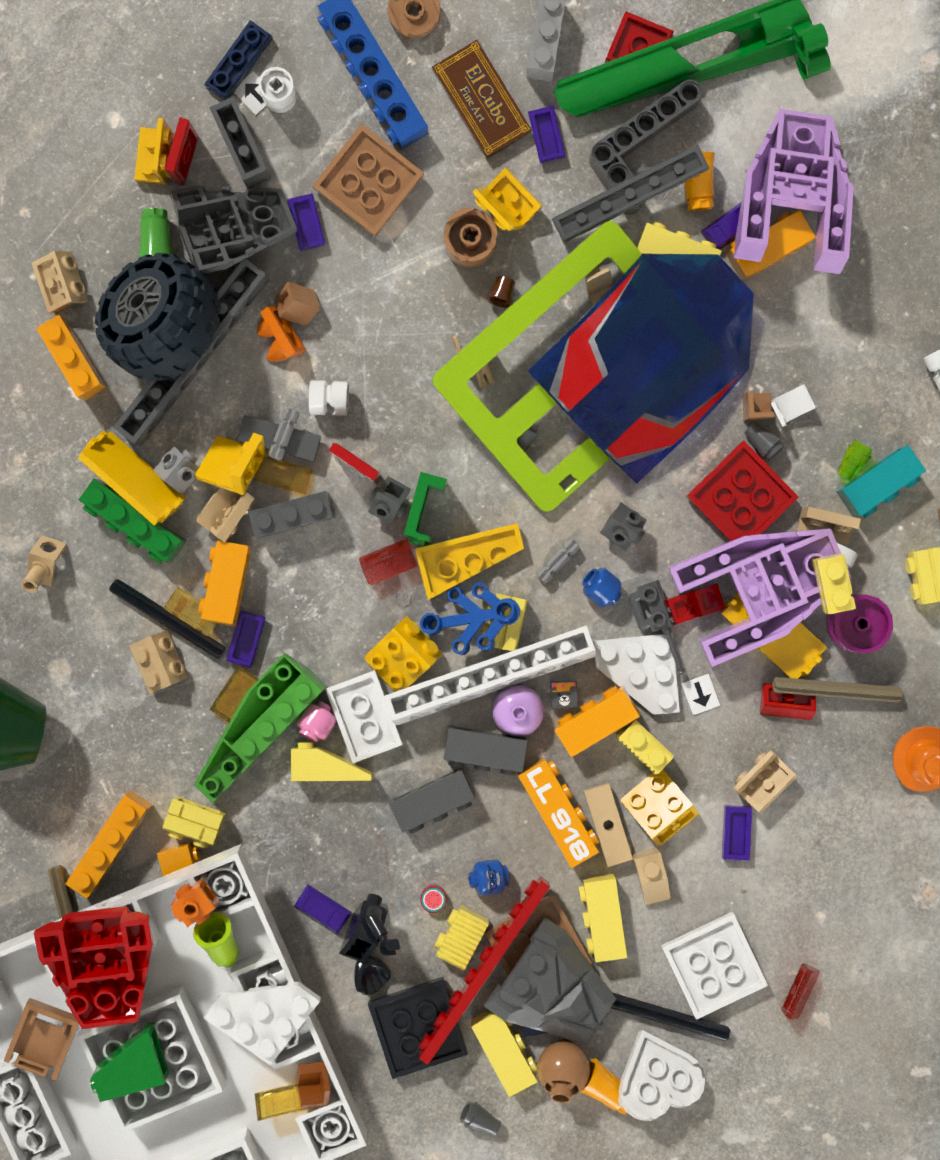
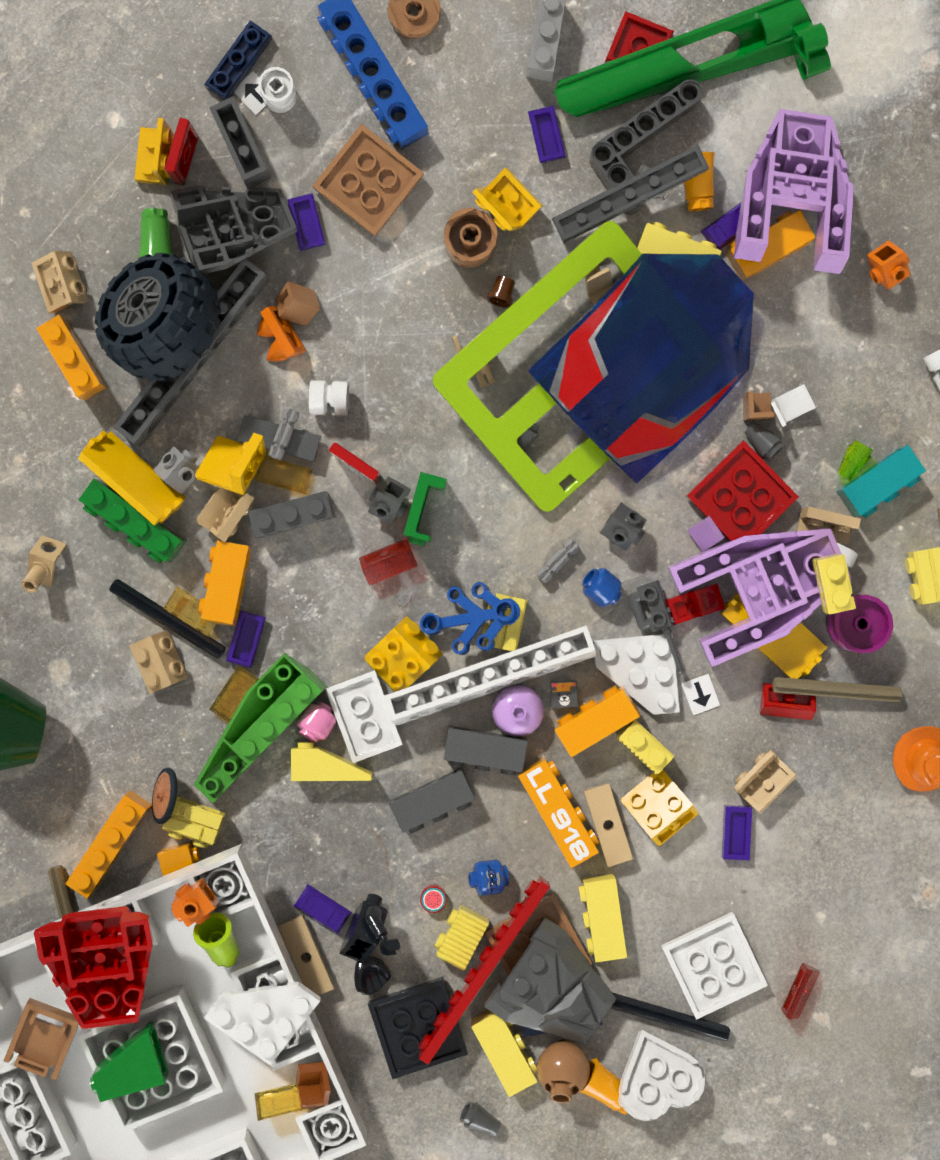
yellow wing [415,523,524,600] -> none
reddish brown tile [432,40,532,159] -> none
tan slope [632,847,671,905] -> none
none -> wheel [152,768,177,824]
none -> tan tile [278,914,335,996]
none -> lavender tile [687,516,725,552]
none -> orange brick [867,240,911,290]

